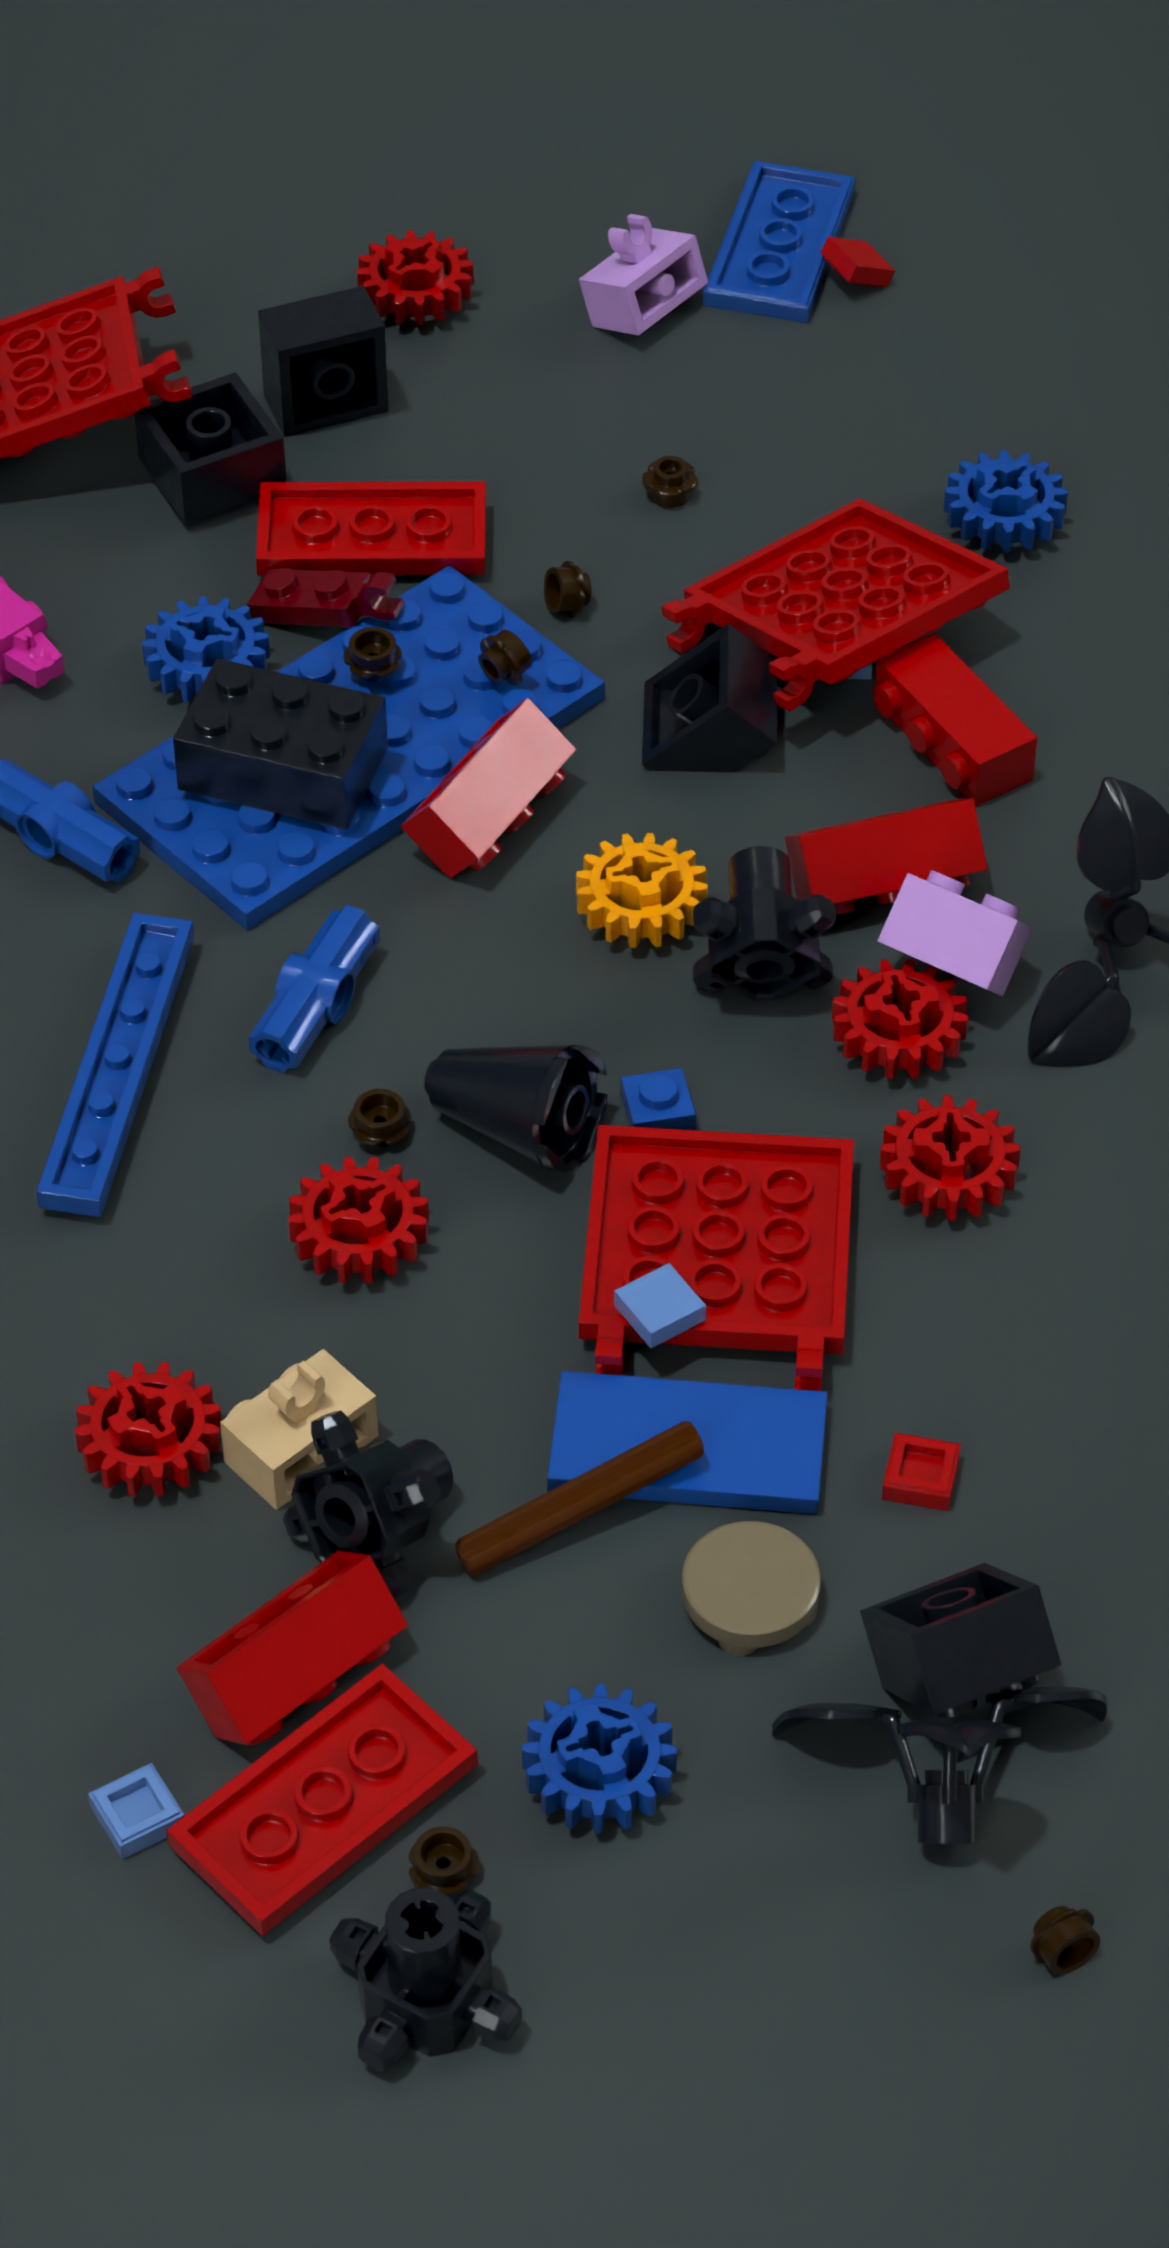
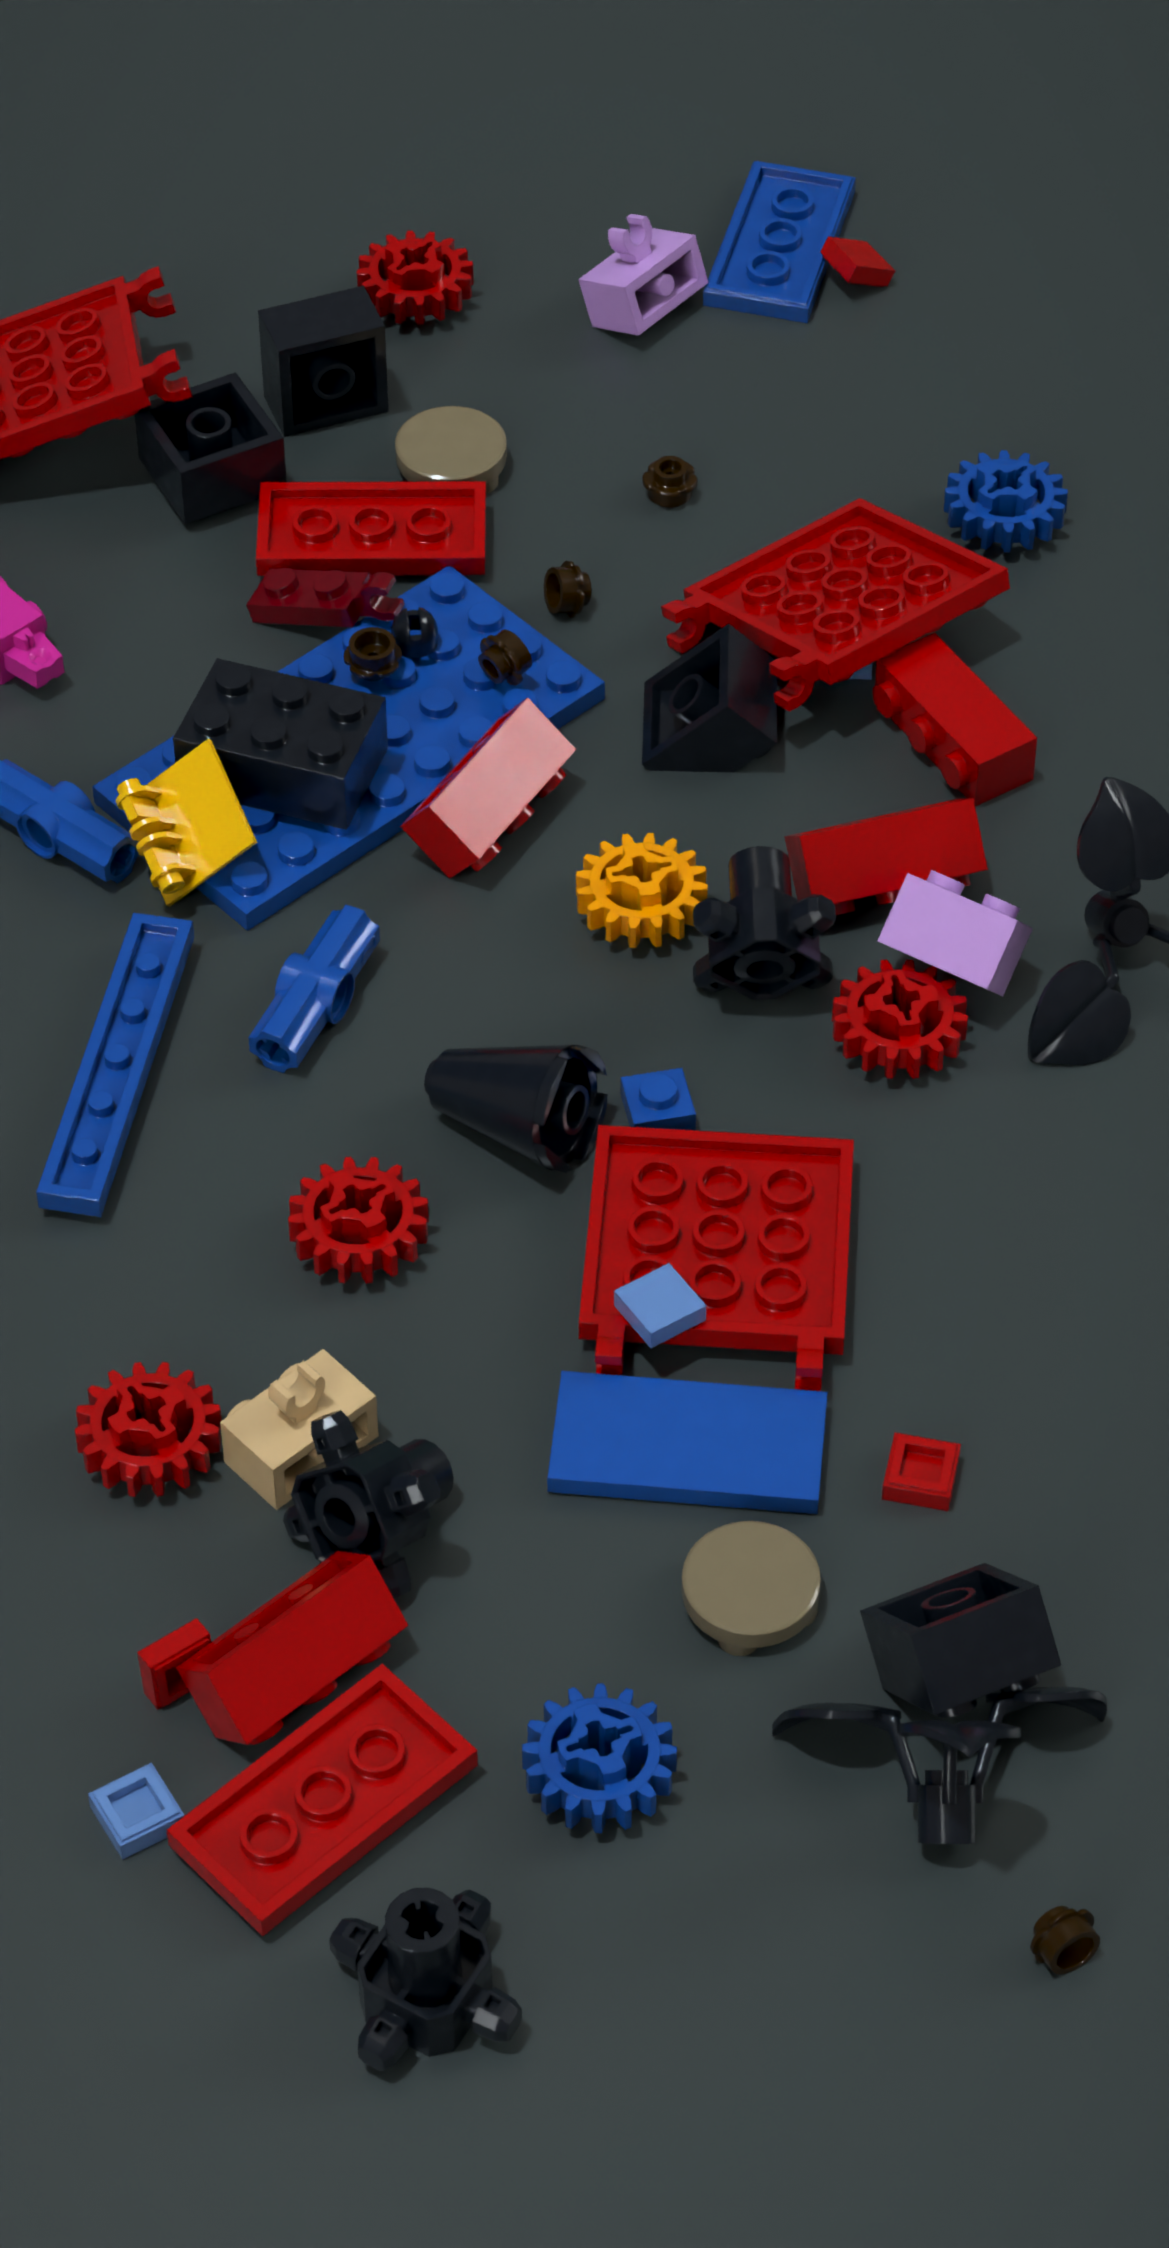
blue gear [142,596,270,702] -> none
dark brown plate [348,1089,411,1147] -> none
dark brown plate [409,1826,479,1896] -> none
reddish brown axle [455,1421,704,1575] -> none
red gear [879,1095,1020,1221] -> none
none -> yellow hinge [116,739,257,907]
none -> red tile [137,1618,211,1710]
none -> black hinge [391,607,438,658]
none -> dark tan tile [395,406,507,494]

